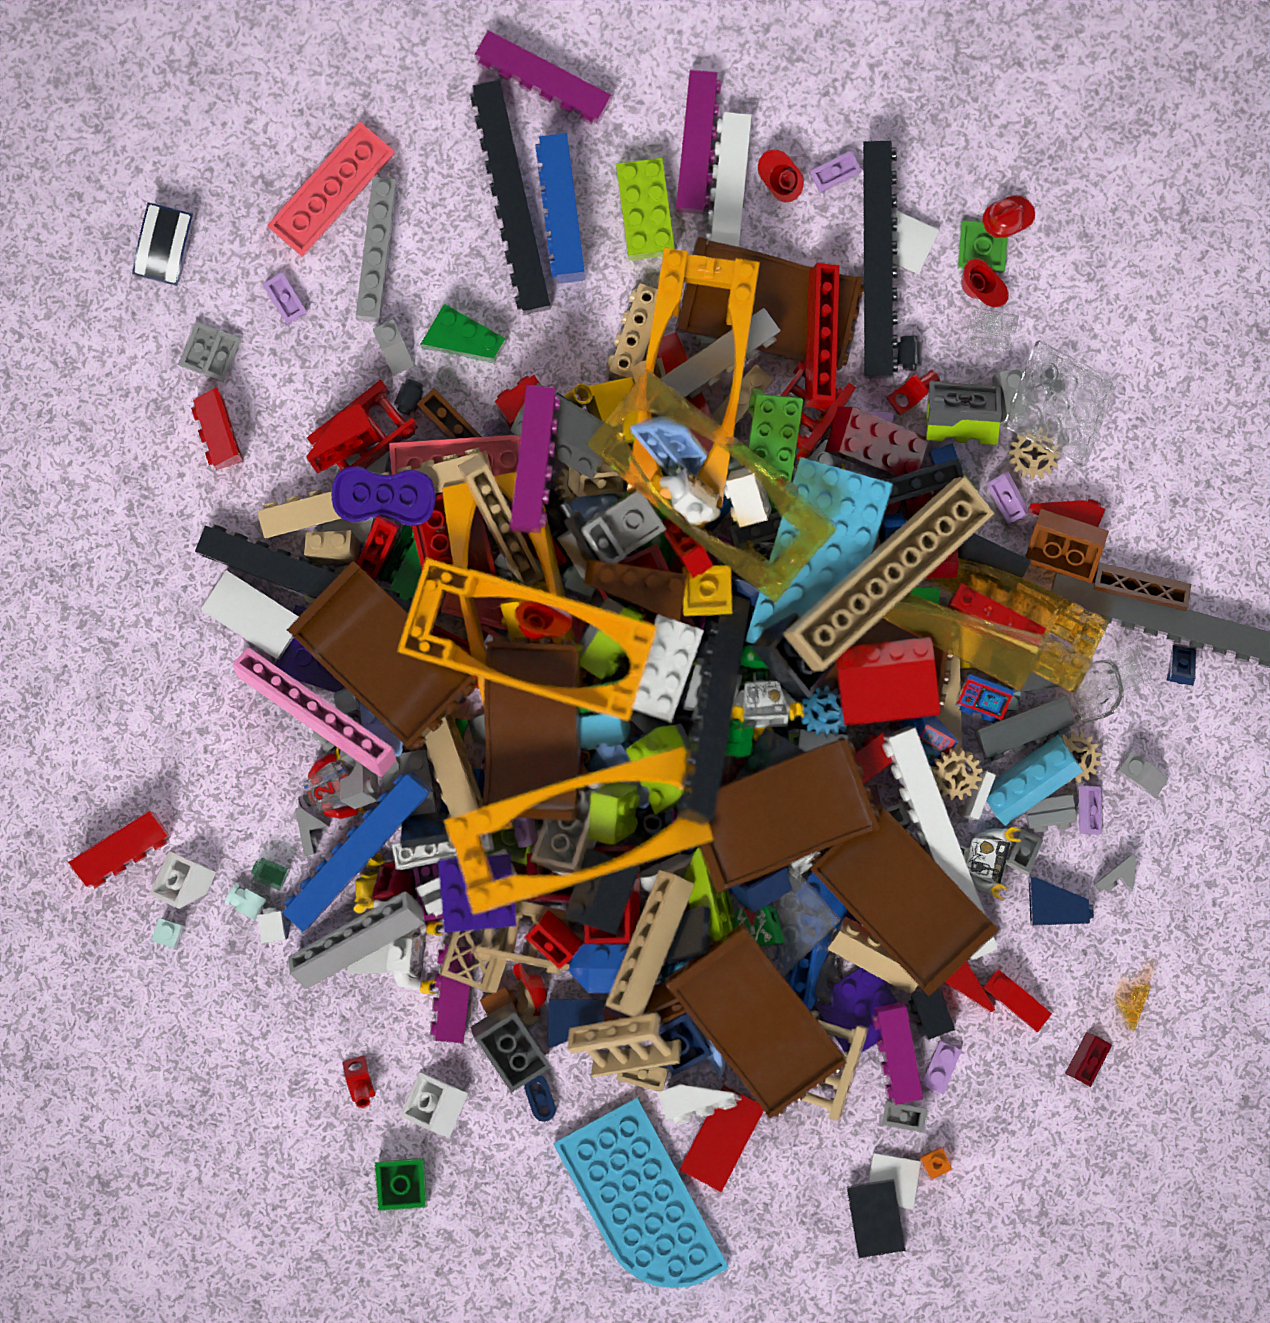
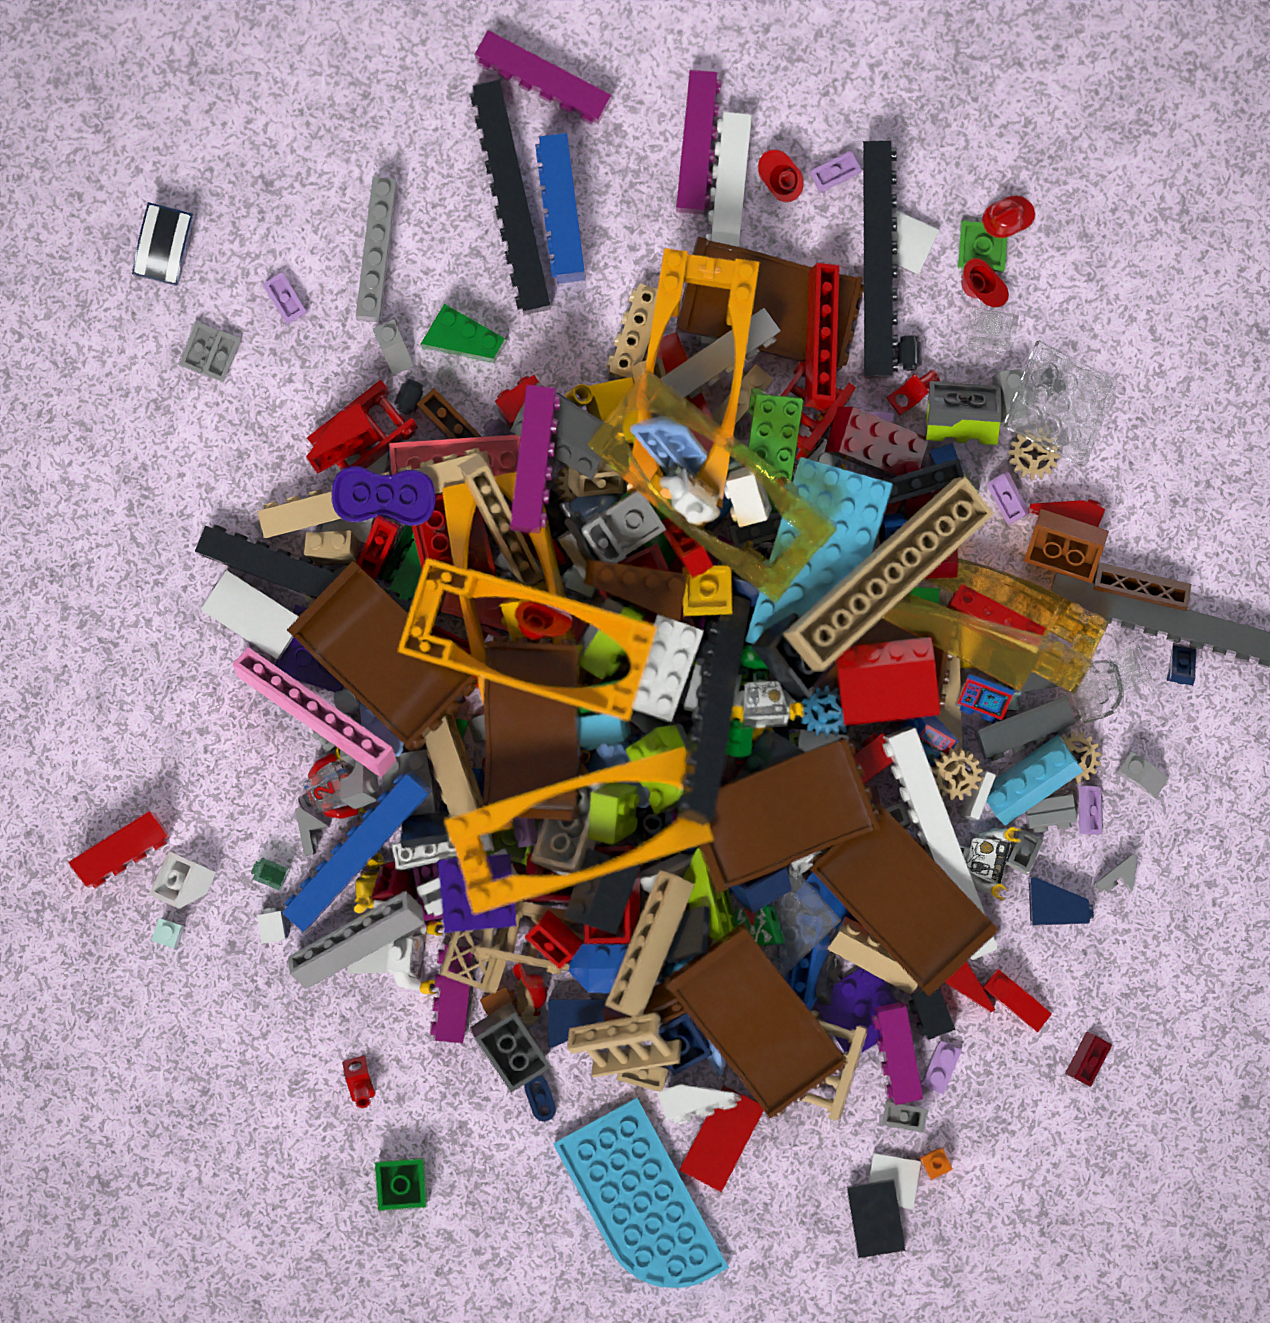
red slope [191,388,243,470] -> none
light aqua piece [225,883,266,920] -> none
coral plate [267,122,396,258] -> none
white slope [401,1072,468,1138] -> none
lime brick [616,158,675,261] -> none
black slope [957,533,1031,592] -> none
clear yellow slope [1113,983,1151,1031] -> none

